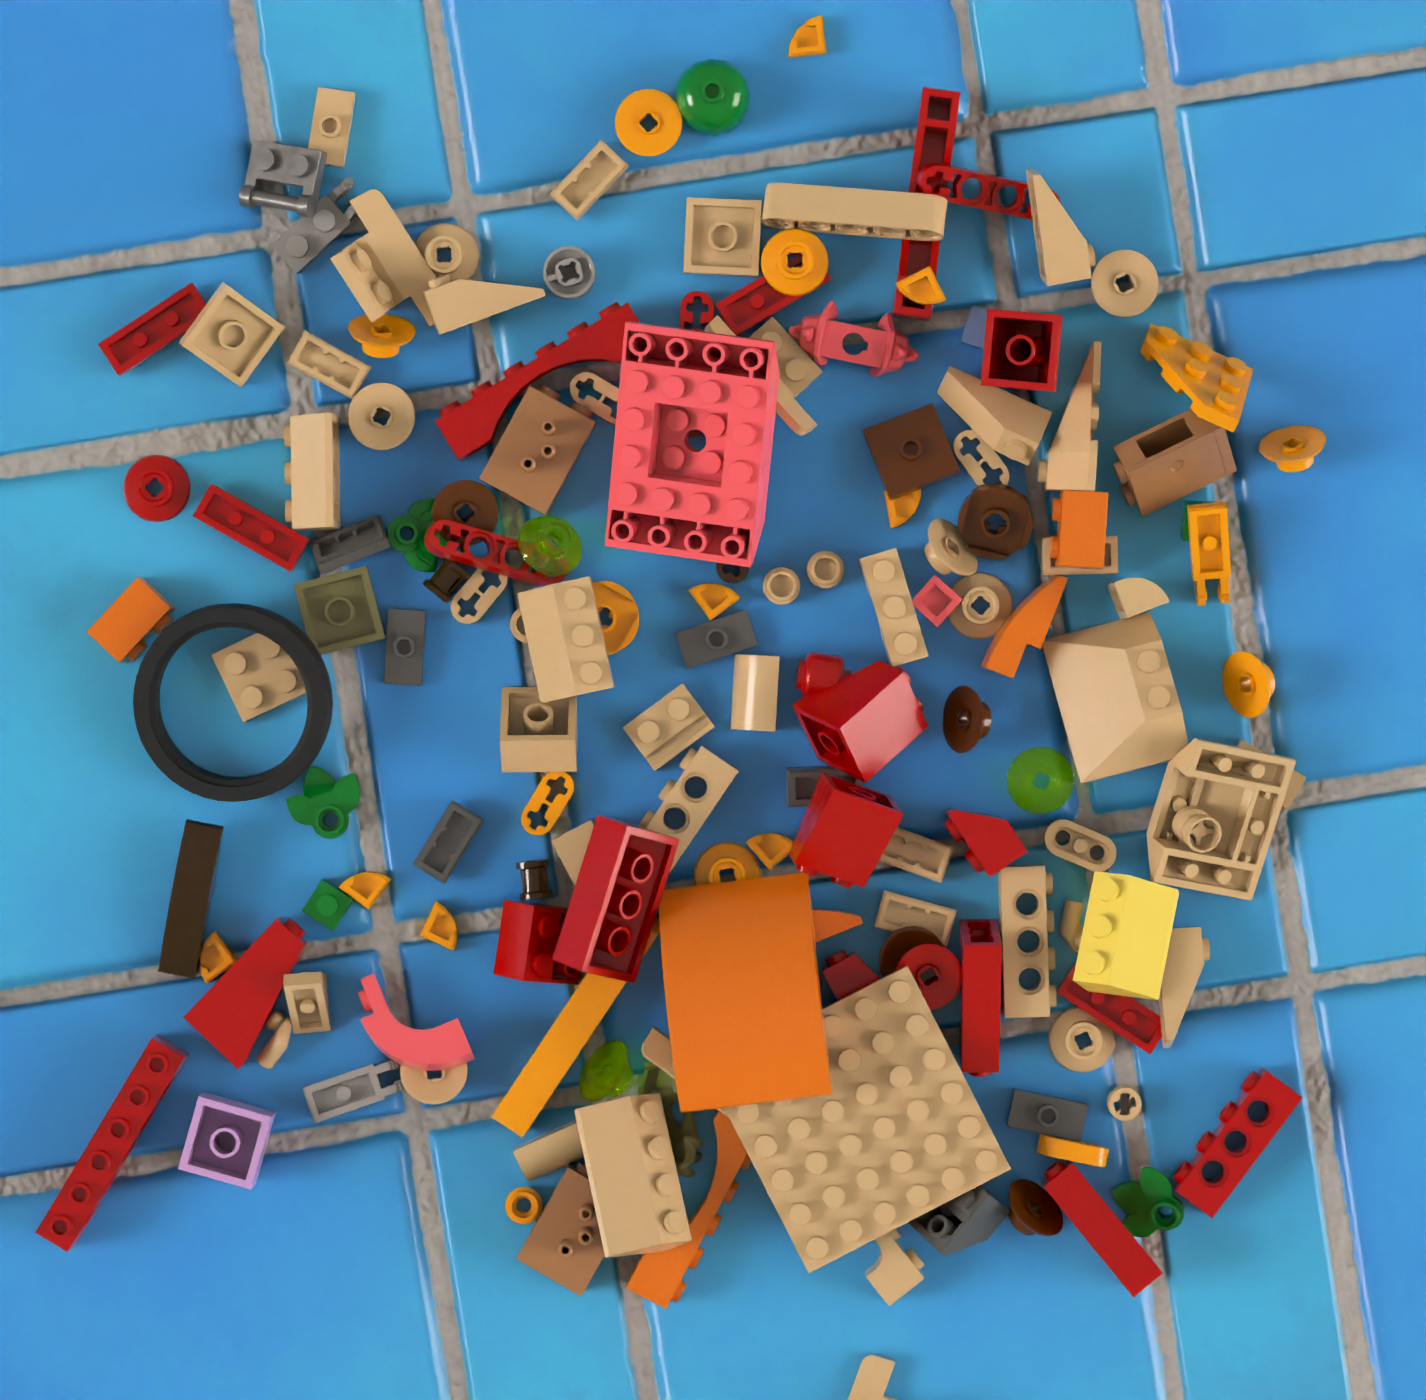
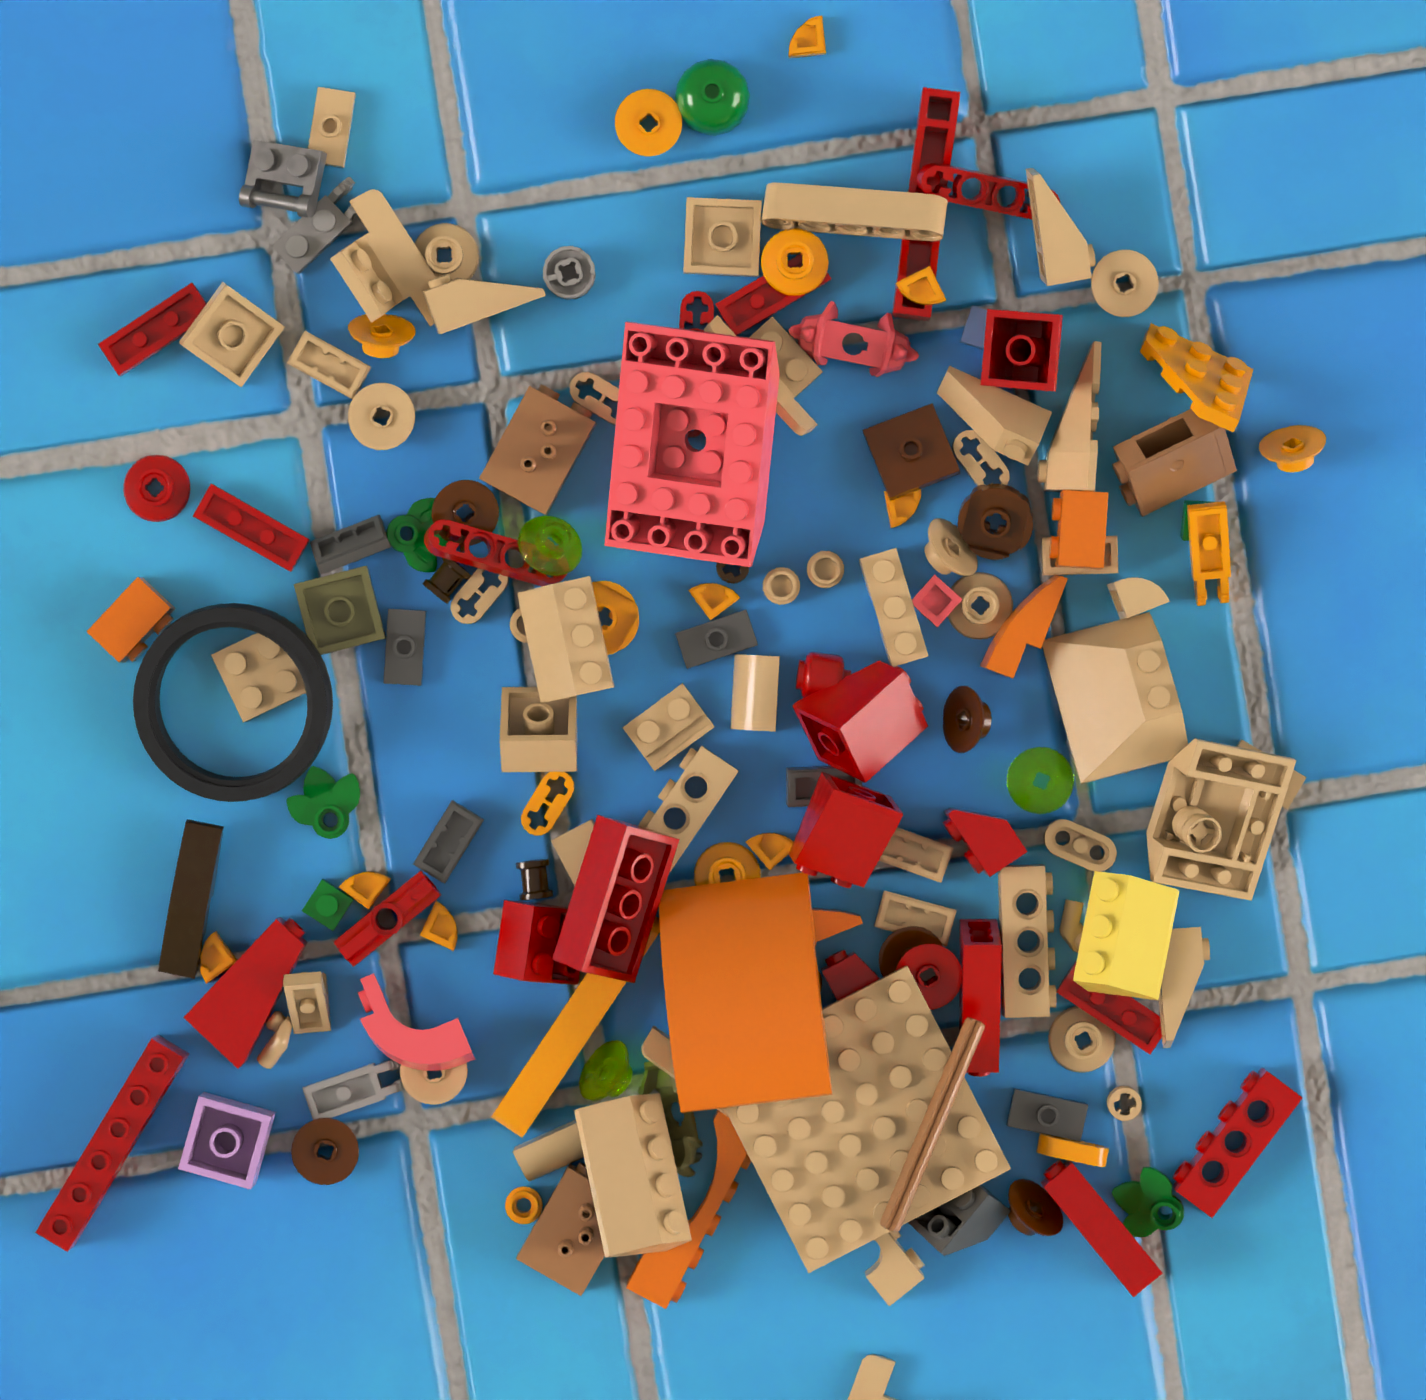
tan slope [284,413,341,530] -> none
red arch [435,302,640,461] -> none
tan plate [550,140,629,221] -> none
light orange piece [1222,651,1275,718] -> none
none -> reddish brown piece [291,1118,359,1185]
none -> red piece [333,870,442,967]
none -> medium nougat axle [880,1017,985,1232]

